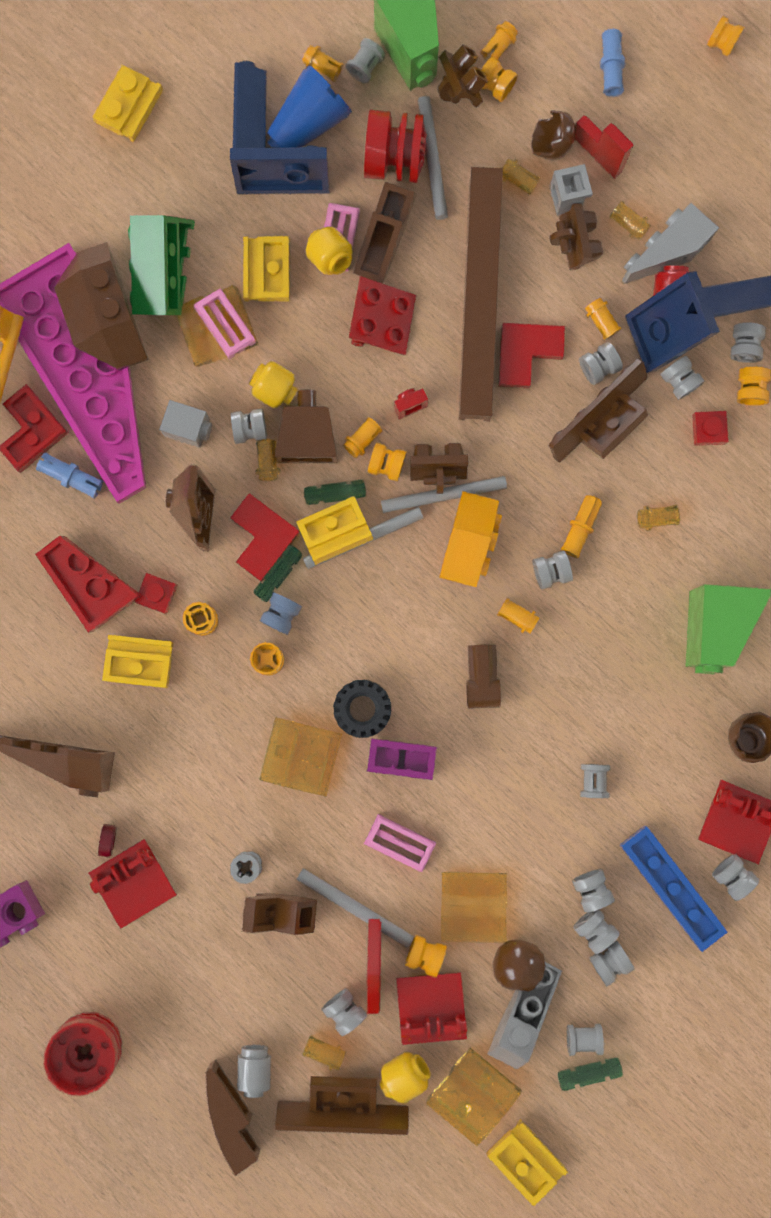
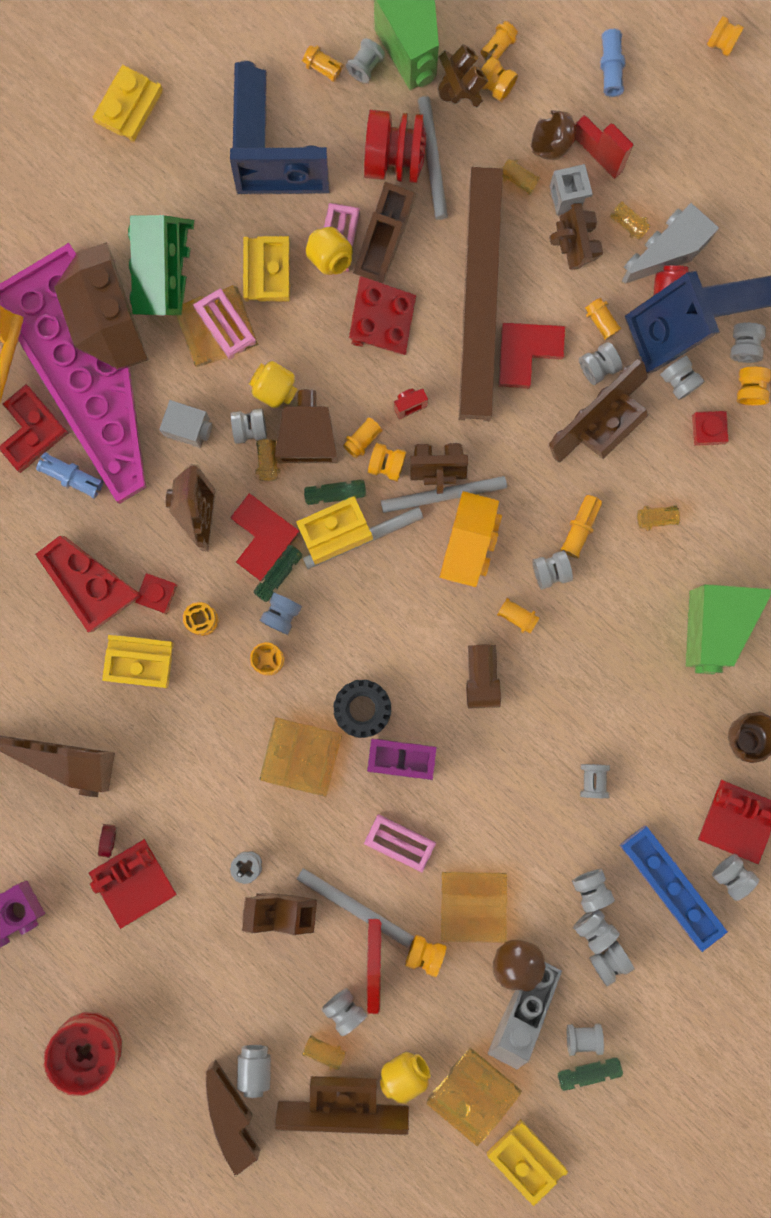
blue cone [267,65,352,148] -> none
red hinge [396,972,467,1045] -> none

